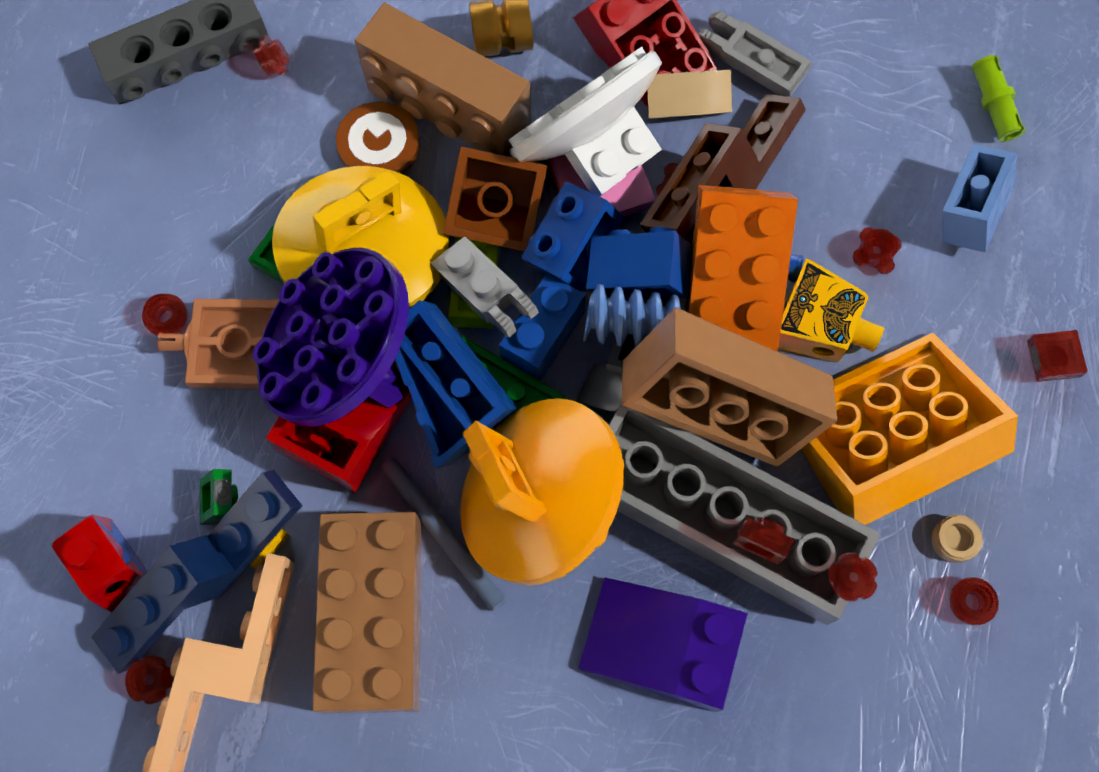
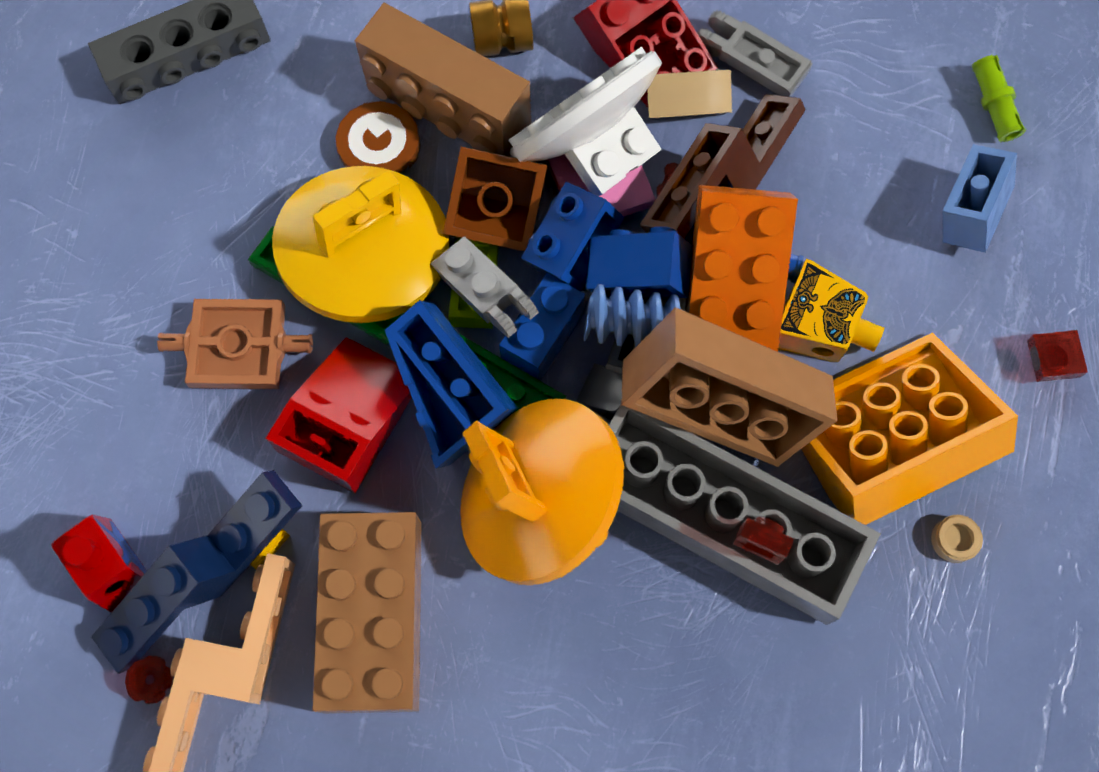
clear red plate [142,294,188,336] -> none
green plate [200,469,238,525] -> none
clear red plate [253,35,290,76] -> none
dark purple bracket [253,248,409,427] -> none
sand blue bar [380,457,506,611] -> none
dark purple slope [578,577,748,712] -> none
clear red plate [828,552,878,602] -> none
clear red plate [852,227,902,274] -> none
clear red plate [949,577,999,626] -> none

